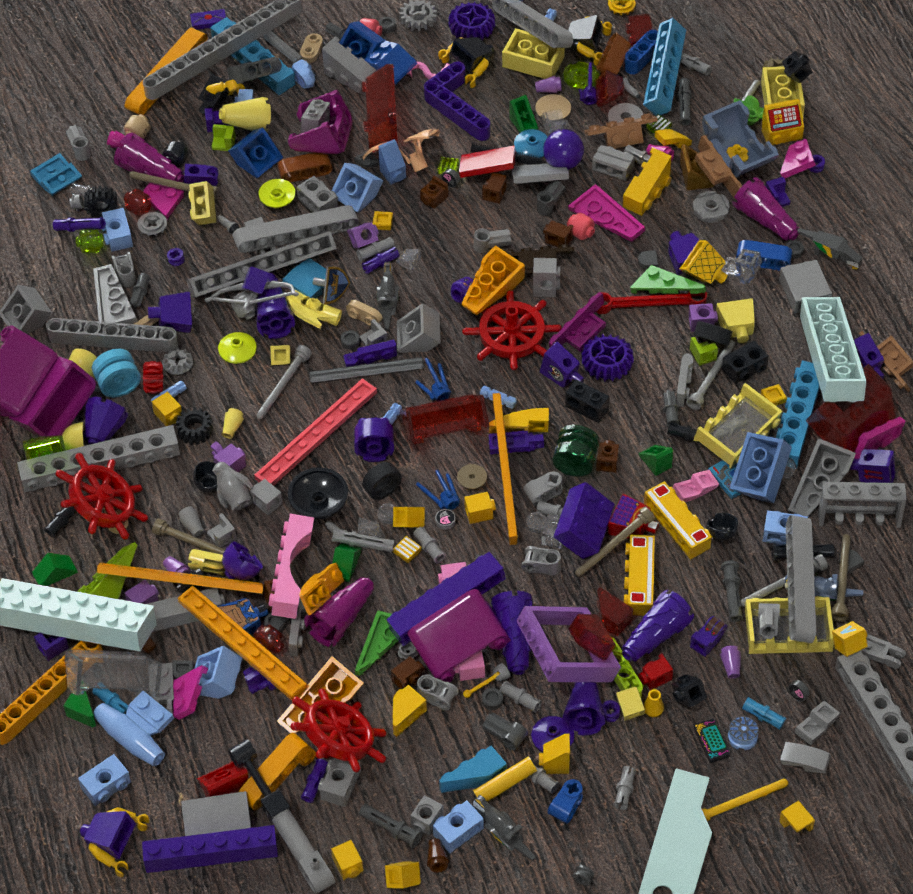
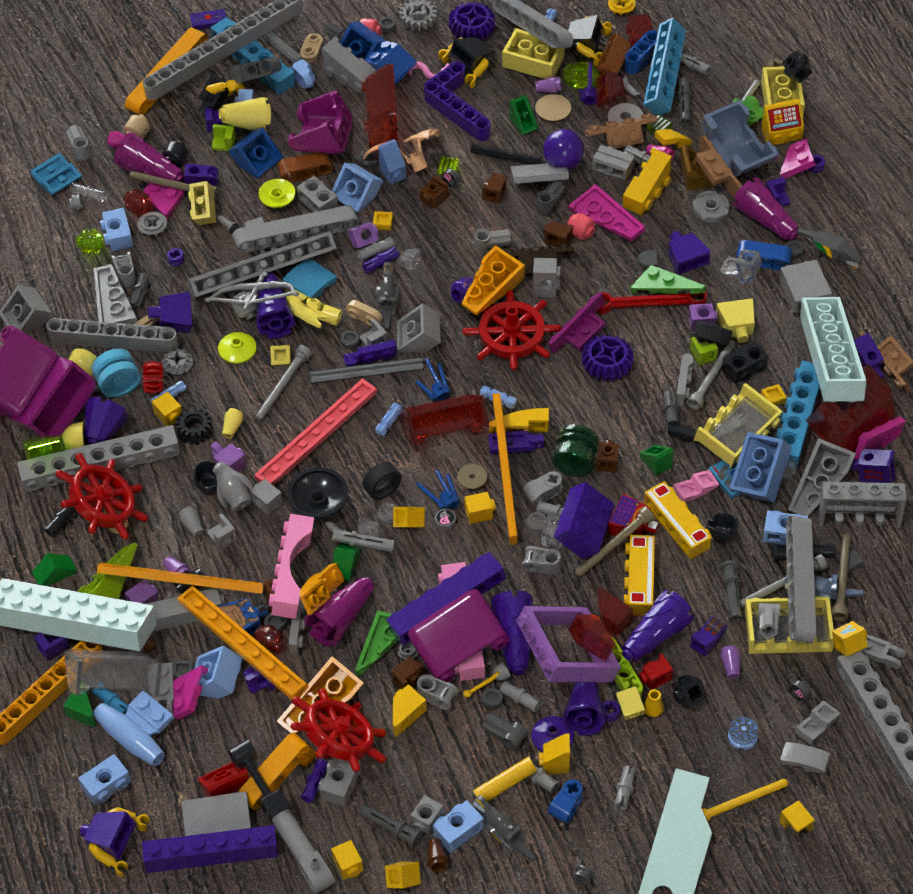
dark purple pin [53,217,106,232] -> none
black tyre [84,186,118,218] -> none
dark tan piece [152,518,225,555] -> none
light yellow arm [188,549,225,576] -> none
dark purple cylinder [222,541,263,581] -> none
dark purple panel [242,266,269,294] -> none
light grey brick [301,99,330,133] -> none
shield [313,266,350,305] -> none
dark purple brick [354,417,394,462] -> none
yellow tile [393,536,422,563] -> none
light grey pin [414,527,446,563] -> none
dark azure slope [439,746,507,793] -> none
tile [459,145,516,178] -> none
dark azure dish [514,129,547,158] -> none
dark purple torso [540,342,585,387] -> none
clear brick [541,109,569,137] -> none
black brick [565,380,610,423] -> none
yellow torso [679,240,728,284] -> none
tile [693,718,730,763] -> none
yellow plant [726,144,748,162] -> none
dark azure pin [742,697,786,730] -> none

